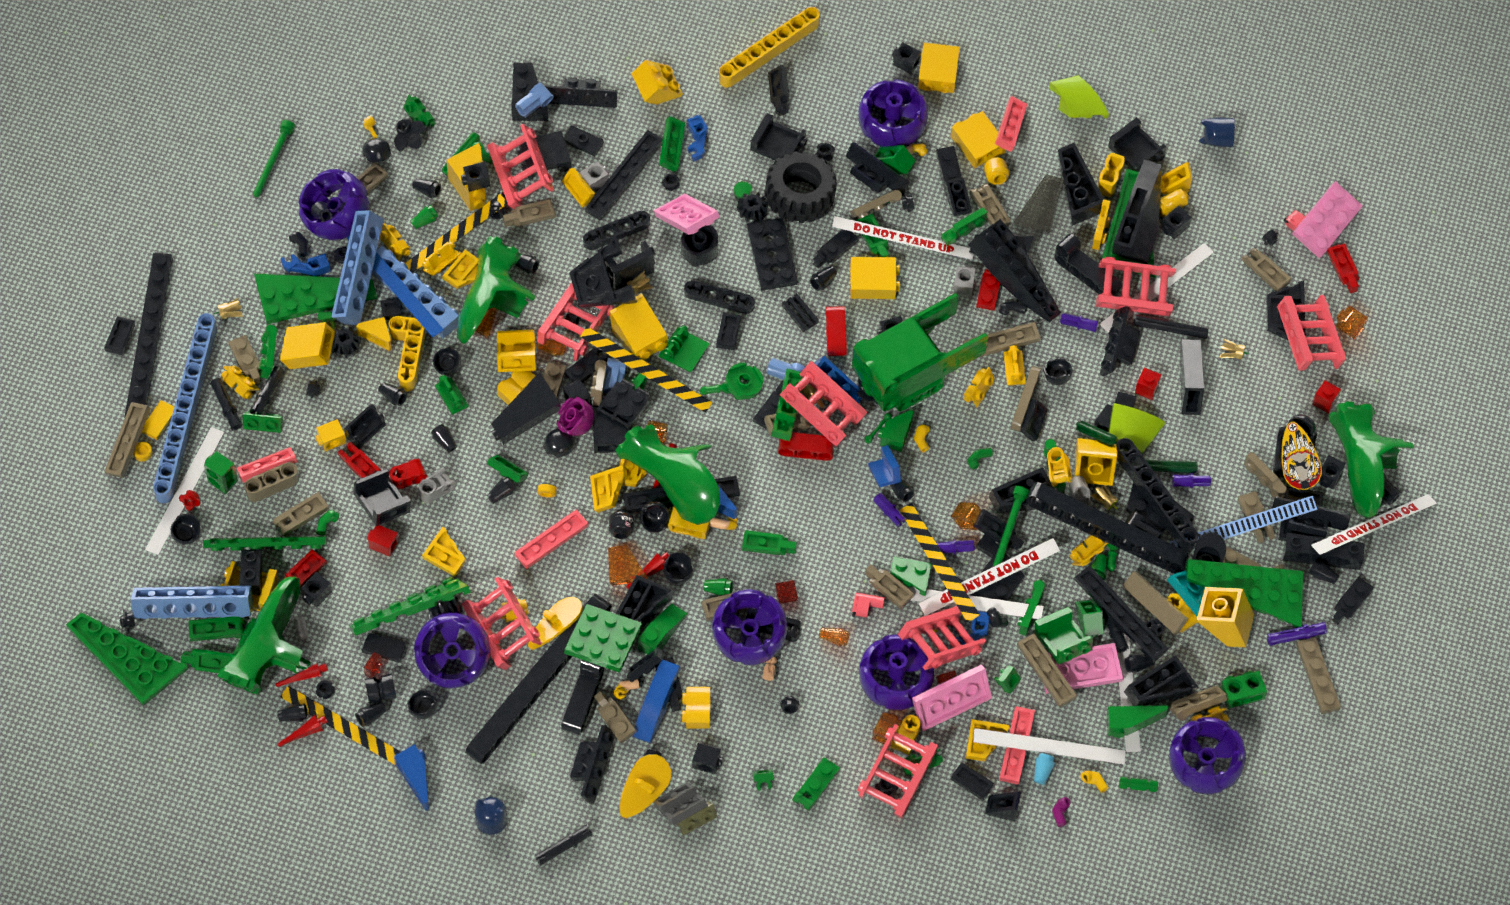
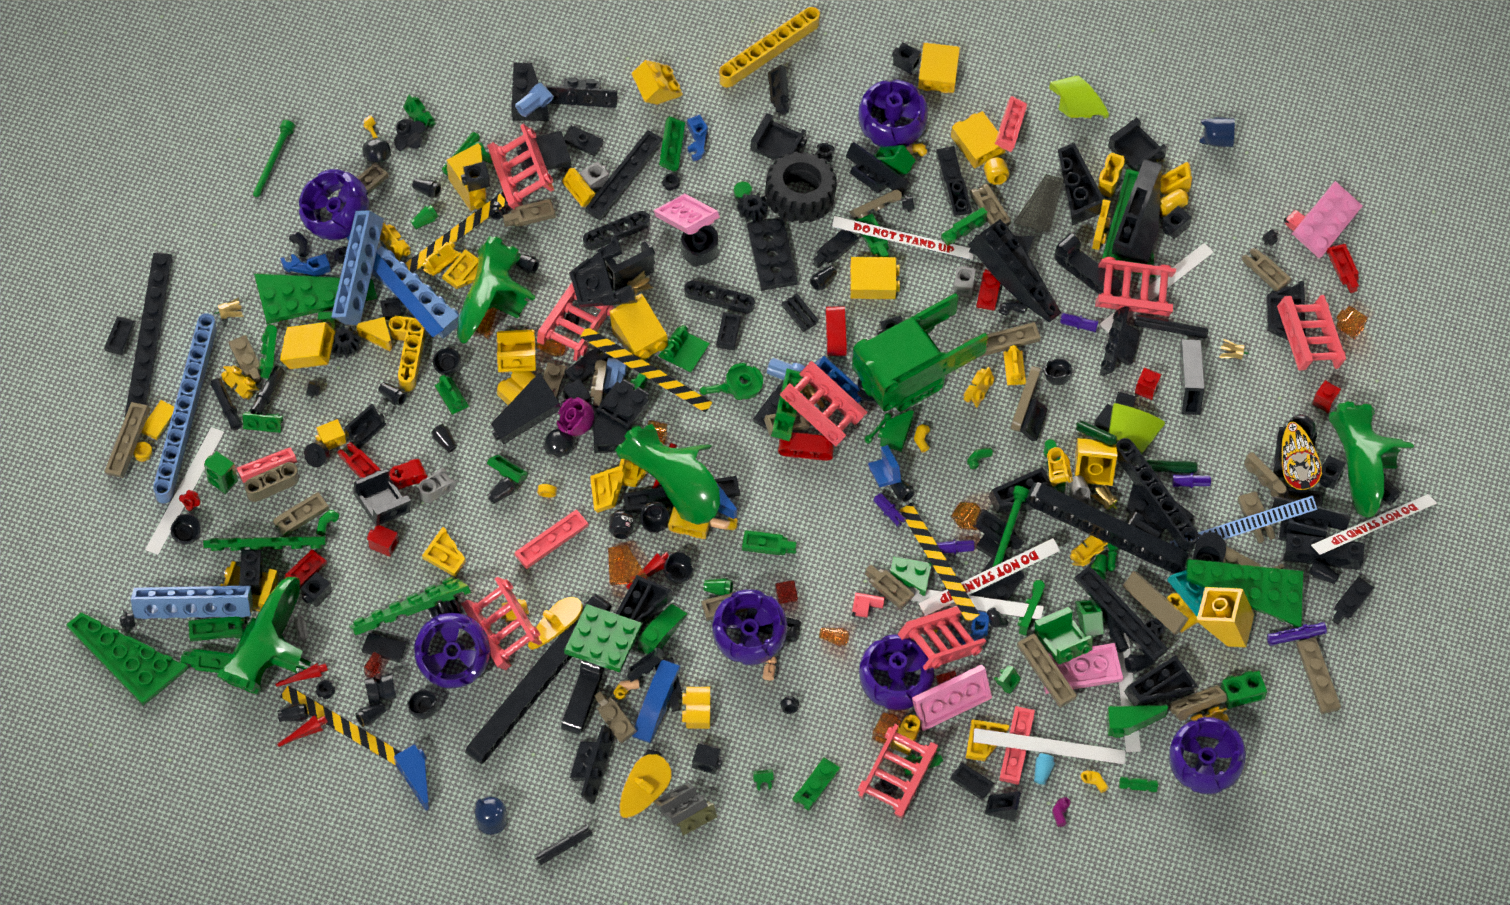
black cone [311,201,331,221] -> none
none -> black wheel [304,441,330,467]

